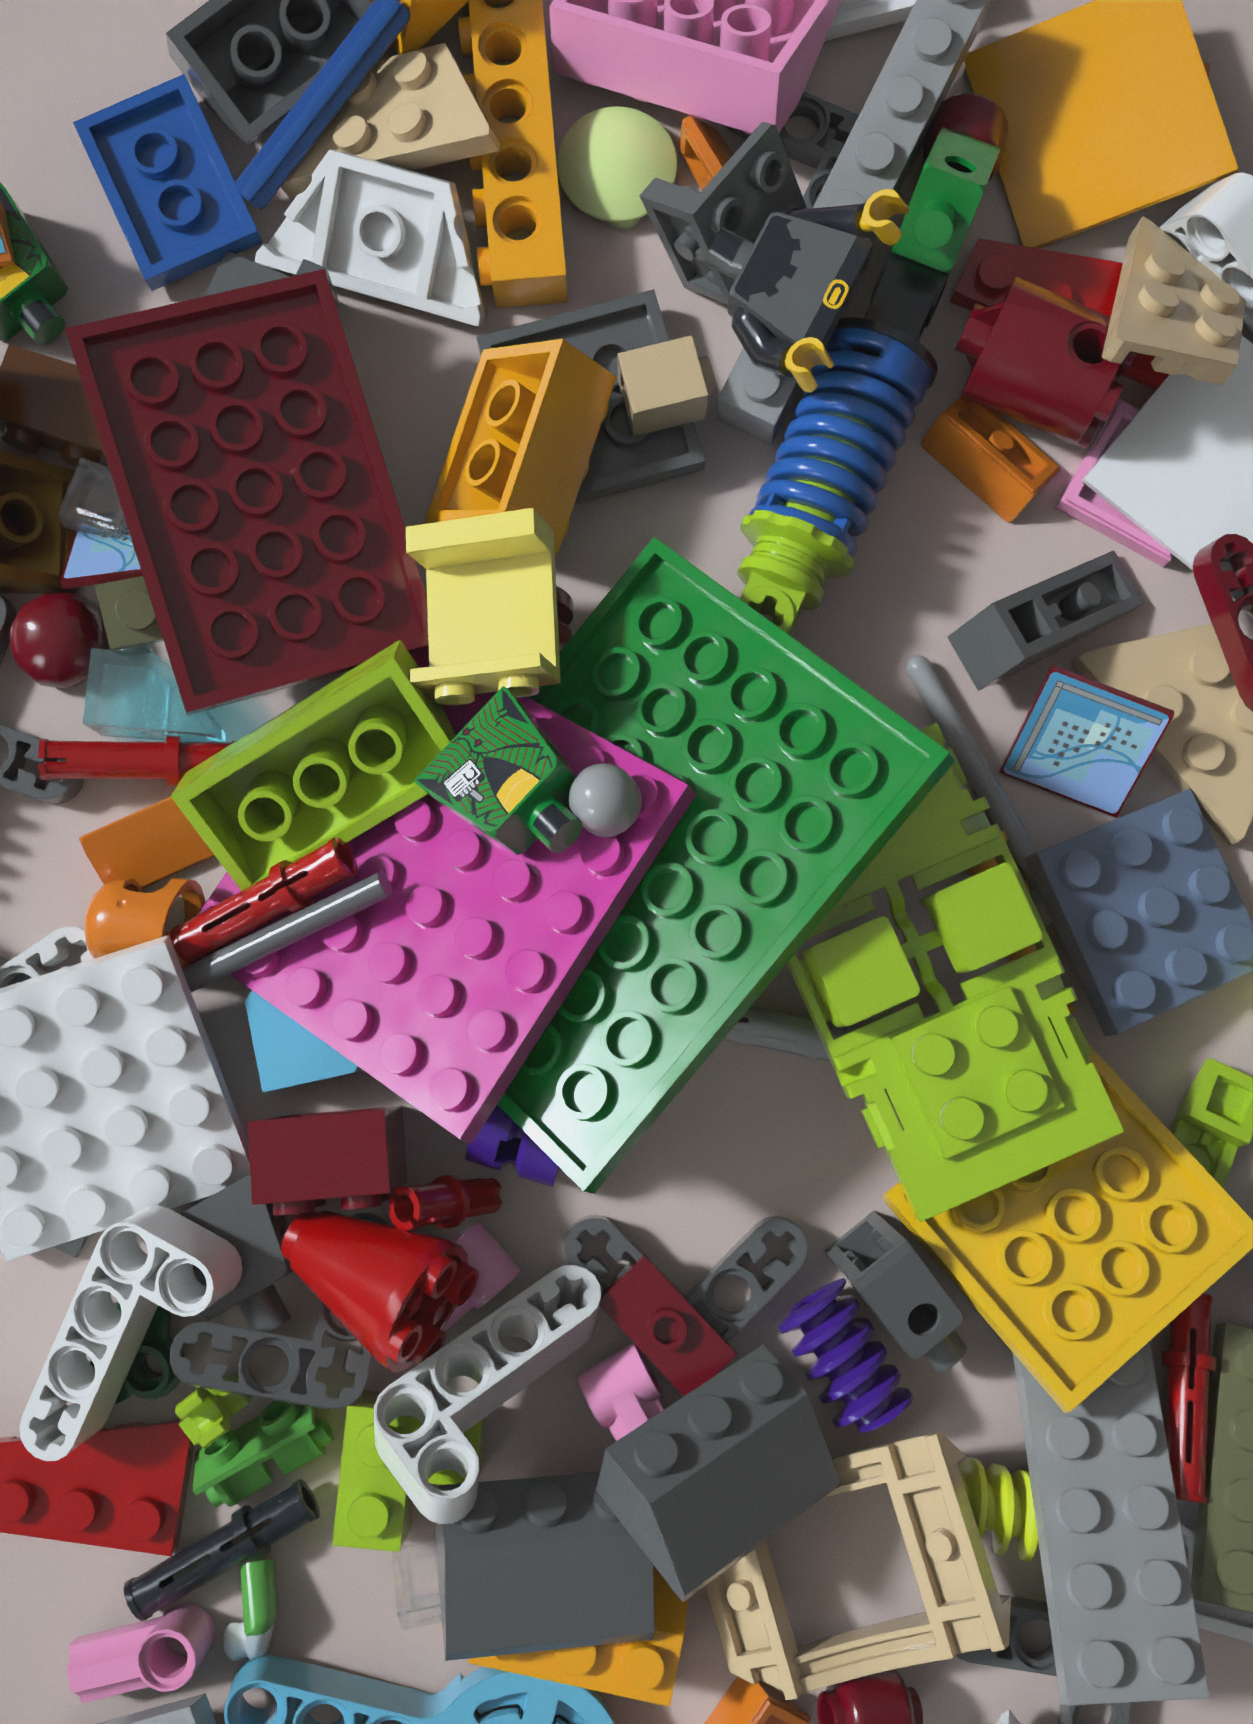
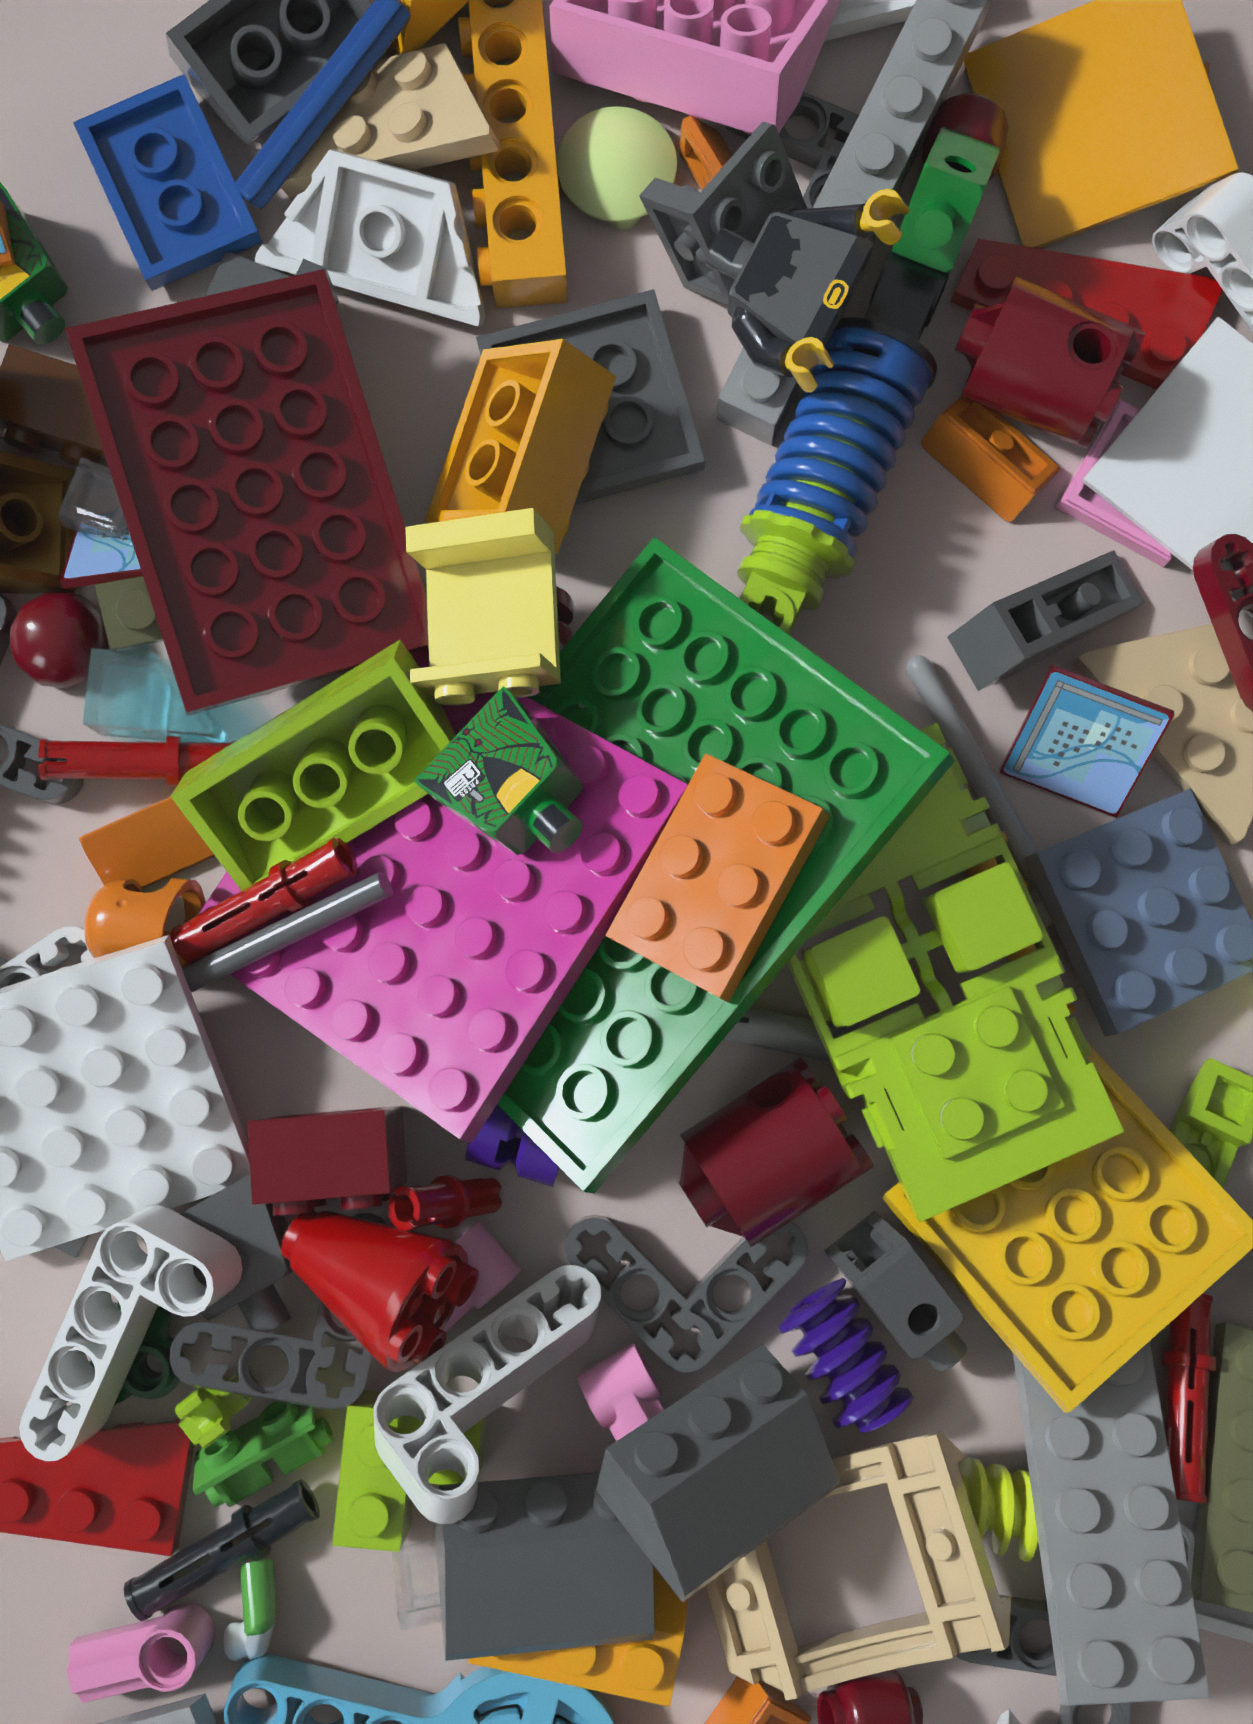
medium azure slope [245,990,364,1093] -> none
light grey piece [569,763,642,837] -> none
dark red plate [599,1253,737,1396] -> none
tan brick [617,335,716,436] -> none
tan wing [1102,216,1246,385] -> none
none -> orange plate [605,753,830,1003]
none -> dark red cylinder [678,1057,874,1247]

